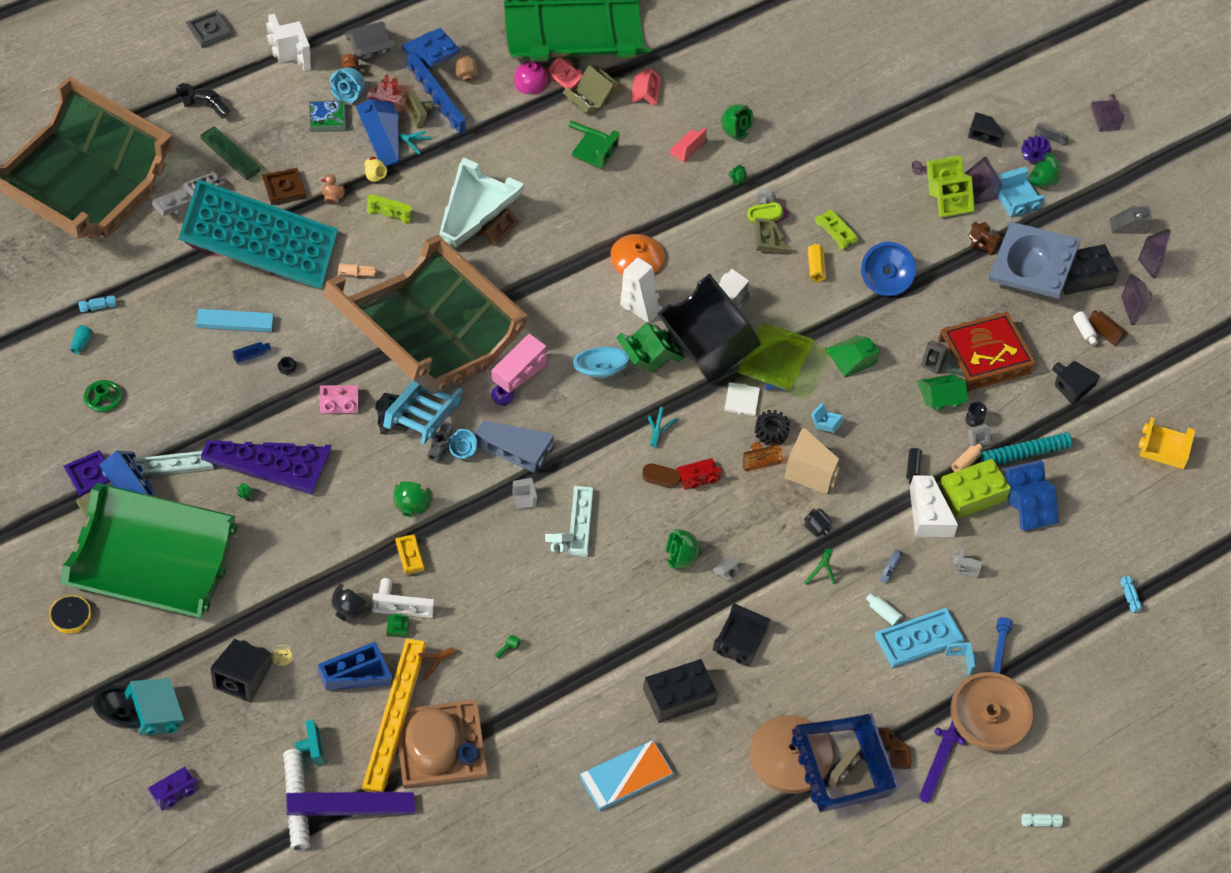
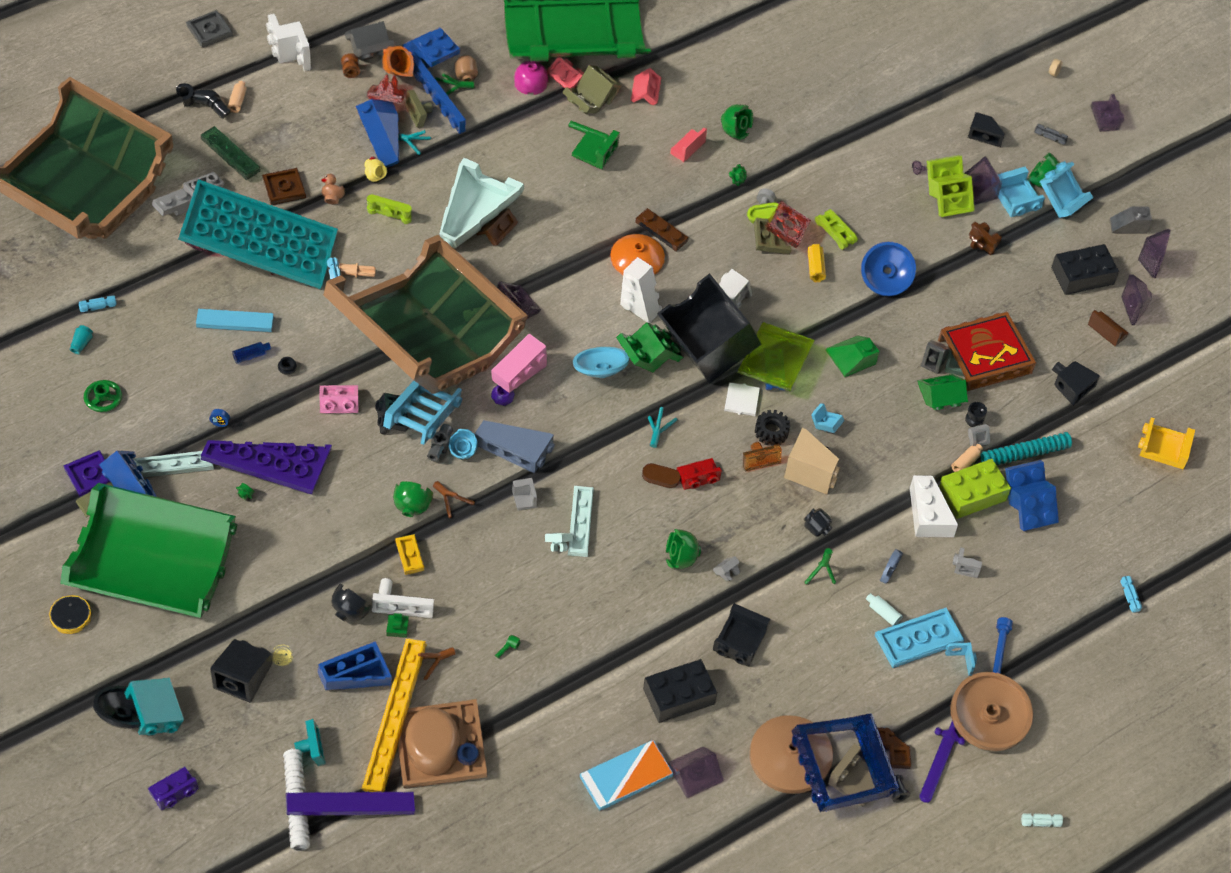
tile [309,100,345,132] -> none
medium azure cylinder [329,67,365,103] -> none
black cylinder [906,448,923,485] -> none
sand blue piece [989,222,1081,299] -> none
dark purple gear [1021,135,1052,163] -> none
white cylinder [1073,311,1098,346] -> none
none -> blue tile [209,409,230,427]
none -> light nougat cylinder [228,81,247,113]
none -> medium azure axle [327,257,341,279]
none -> orange helmet [383,46,414,77]
none -> dark orange plant [433,481,475,518]
none -> green plant [435,73,474,96]
none -> slope [497,281,541,320]
none -> reddish brown plate [635,208,688,252]
none -> clear purple slope [667,746,724,798]
none -> clear red piece [765,201,811,248]
none -> black bush [885,775,910,802]
none -> medium azure panel [1040,161,1093,218]
none -> tan tile [1049,59,1063,77]

